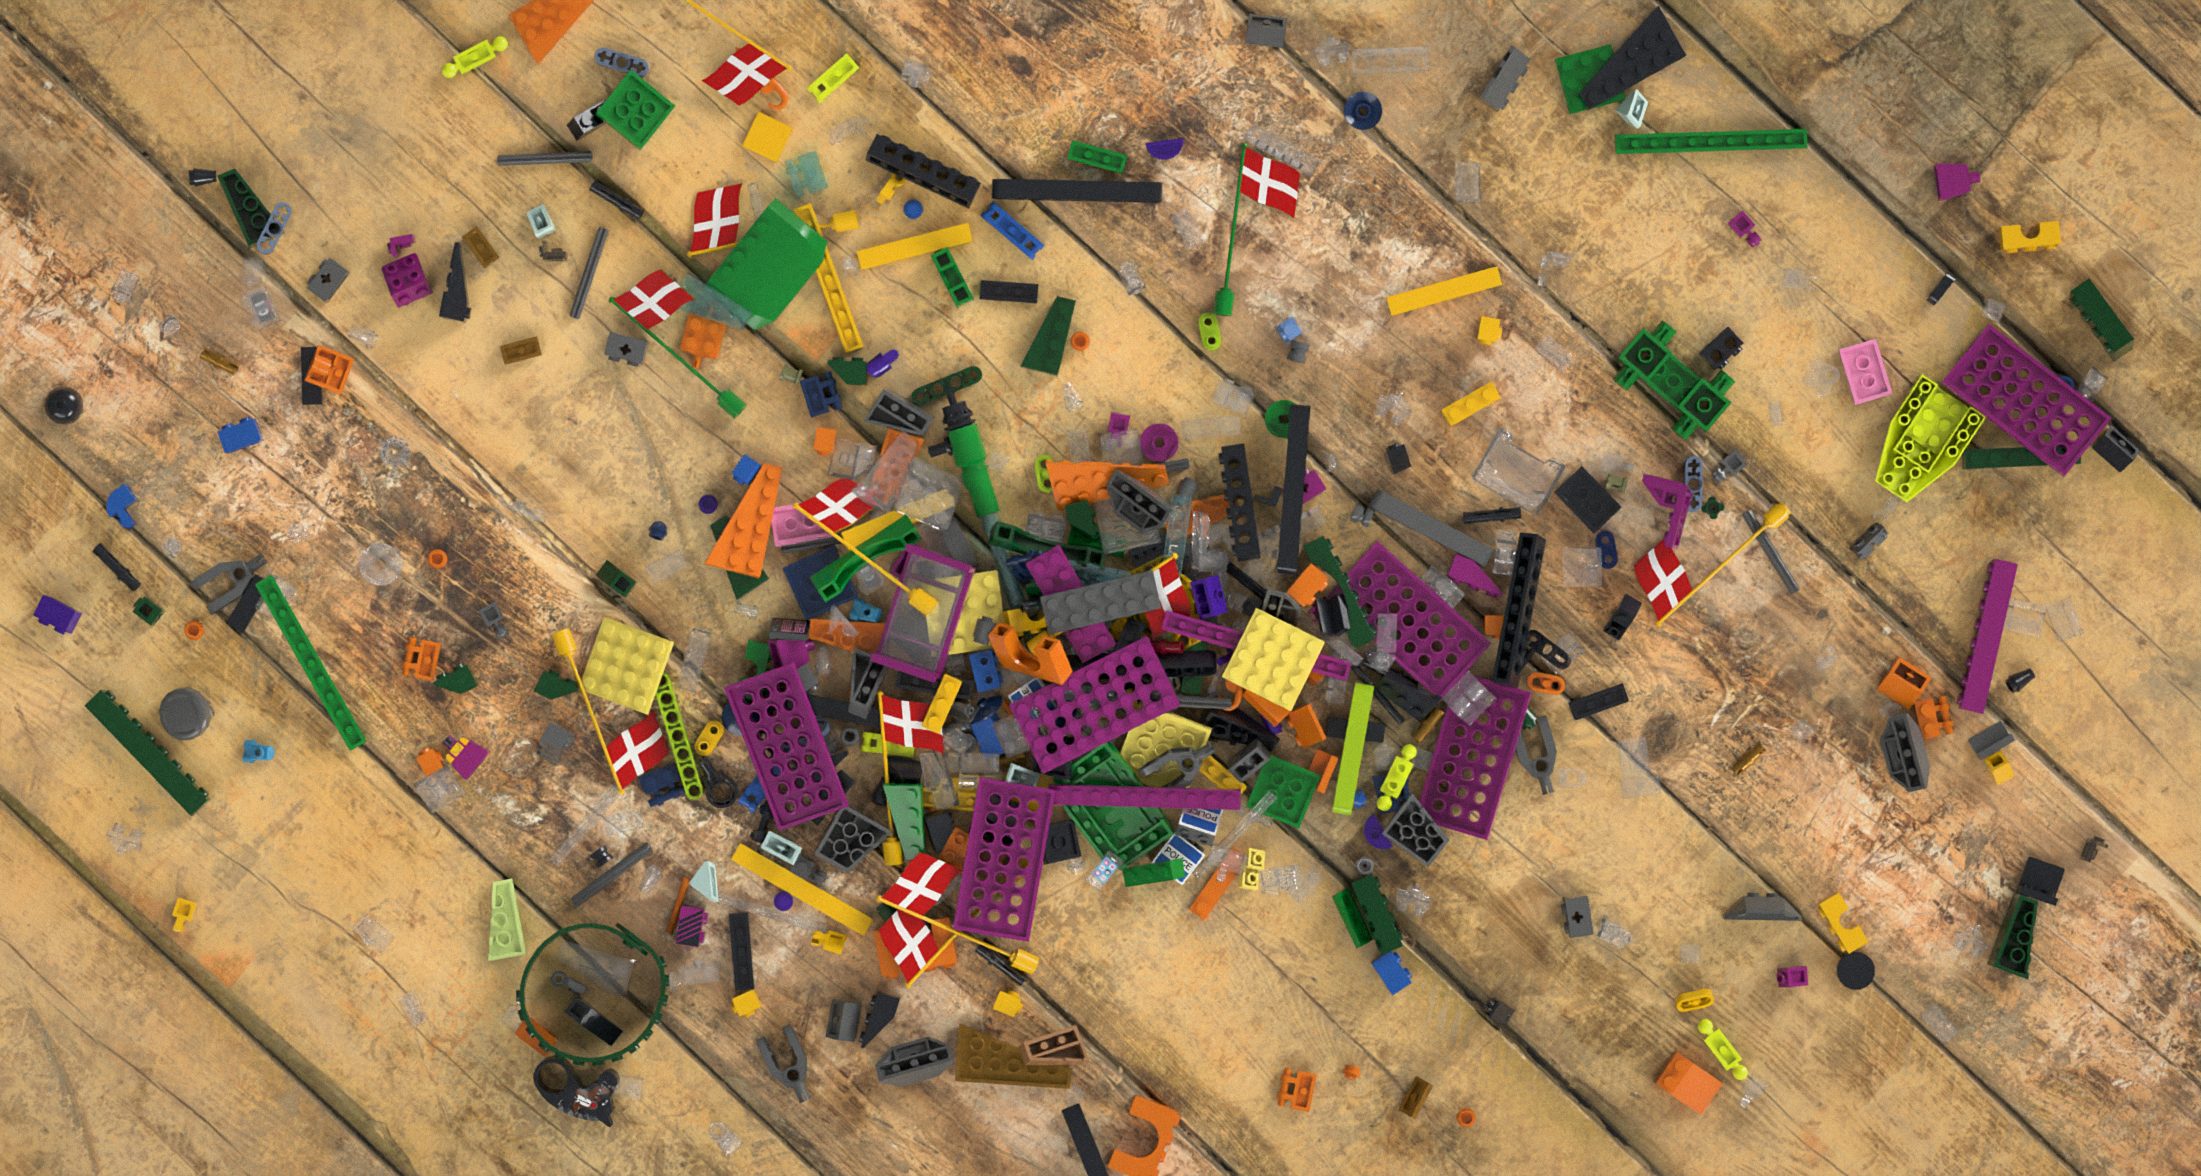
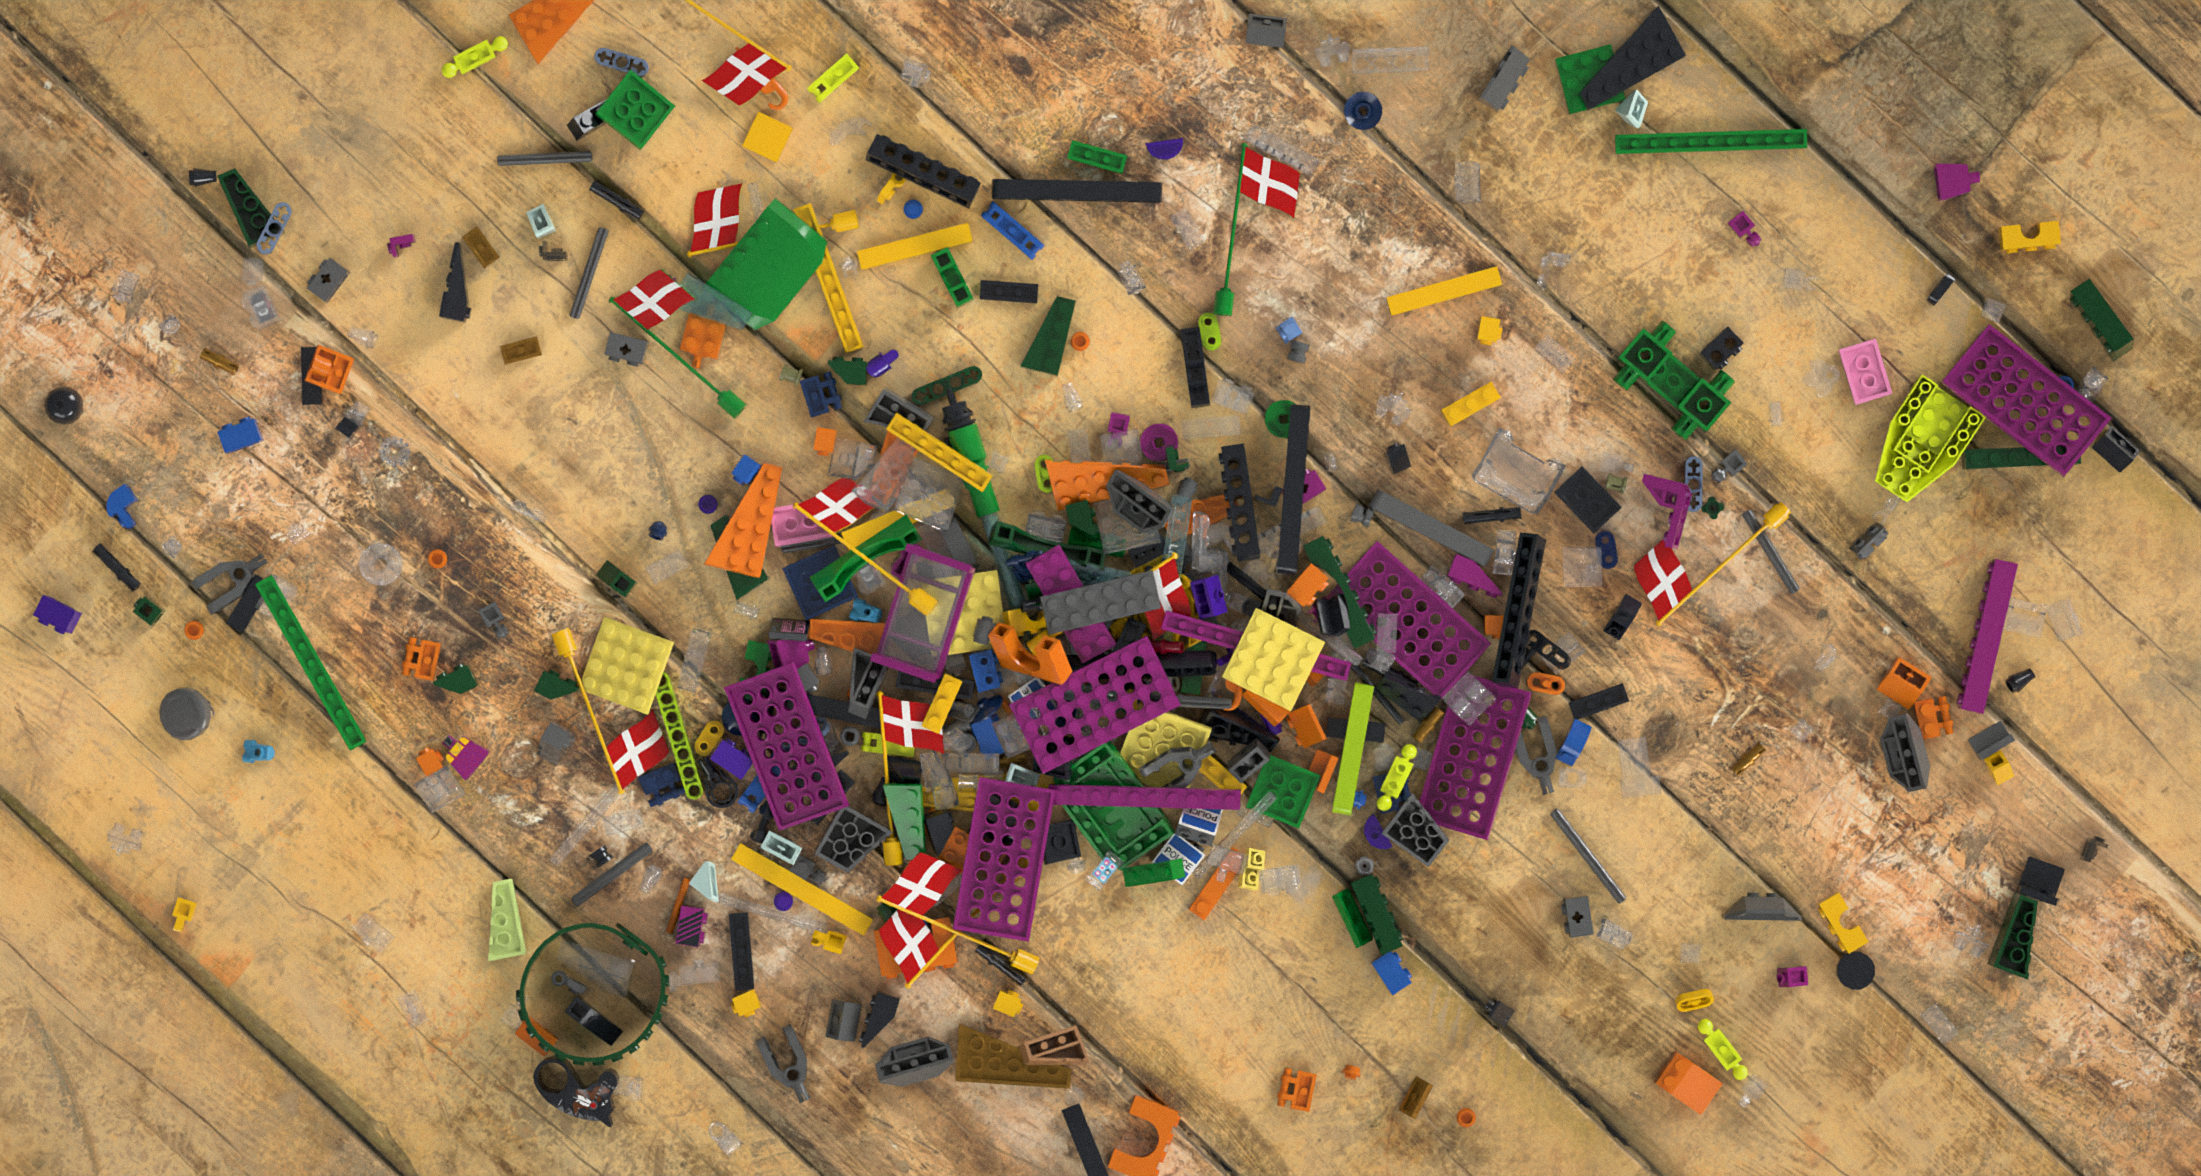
dark green brick [85,690,210,816] -> none
magenta bracket [382,253,433,308] -> none
clear light blue plate [785,151,828,198] -> none
clear slope [829,605,860,639] -> none
clear hips [1396,883,1431,917] -> none
none -> leg [335,401,370,439]
none -> dark purple brick [708,737,753,780]
none -> yellow tile [886,413,993,492]
none -> dark green bracket [1164,444,1189,473]
none -> black slope [1180,327,1210,408]
none -> dark grey axle [1550,808,1626,904]
none -> blue brick [1556,719,1592,766]

